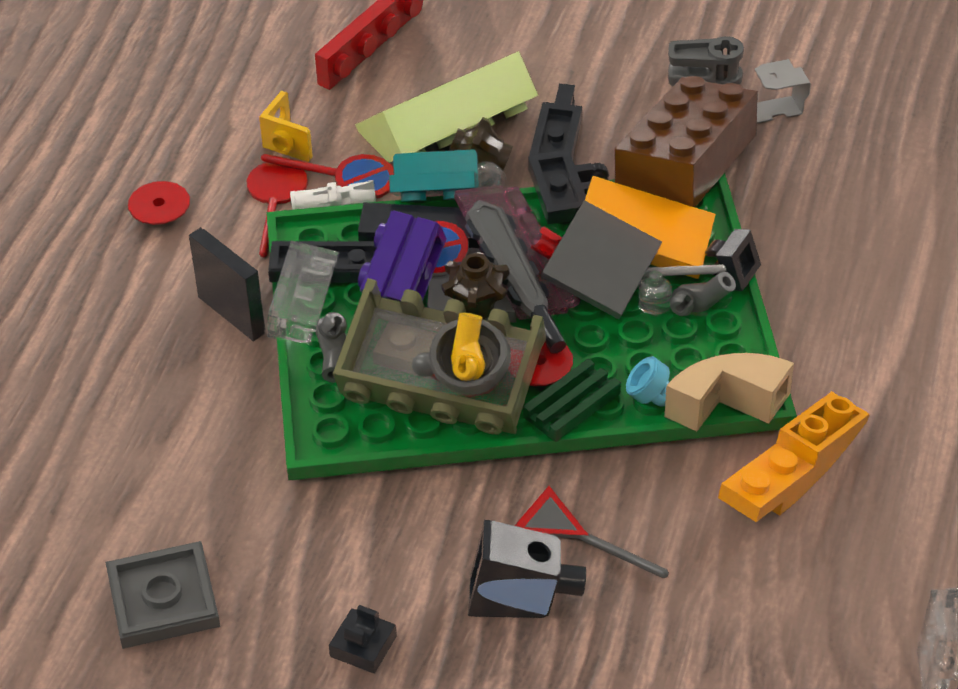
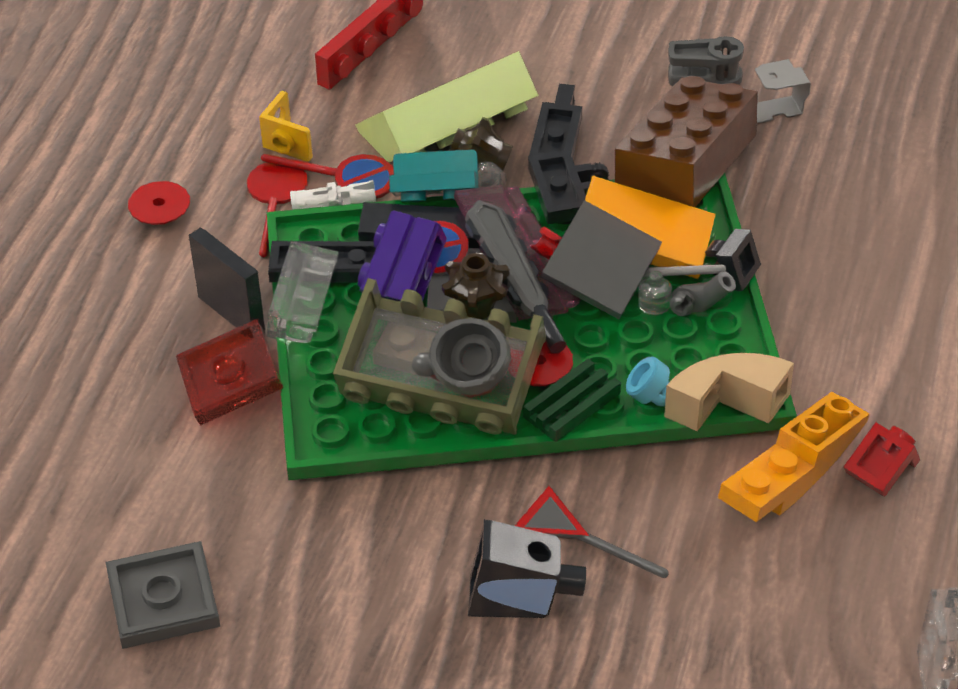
dark grey arm [315,312,347,383] -> none
black tile [329,605,397,674] -> none
yellow arm [451,313,485,381] -> none
none -> clear red tile [176,319,283,426]
none -> red bracket [843,422,920,497]

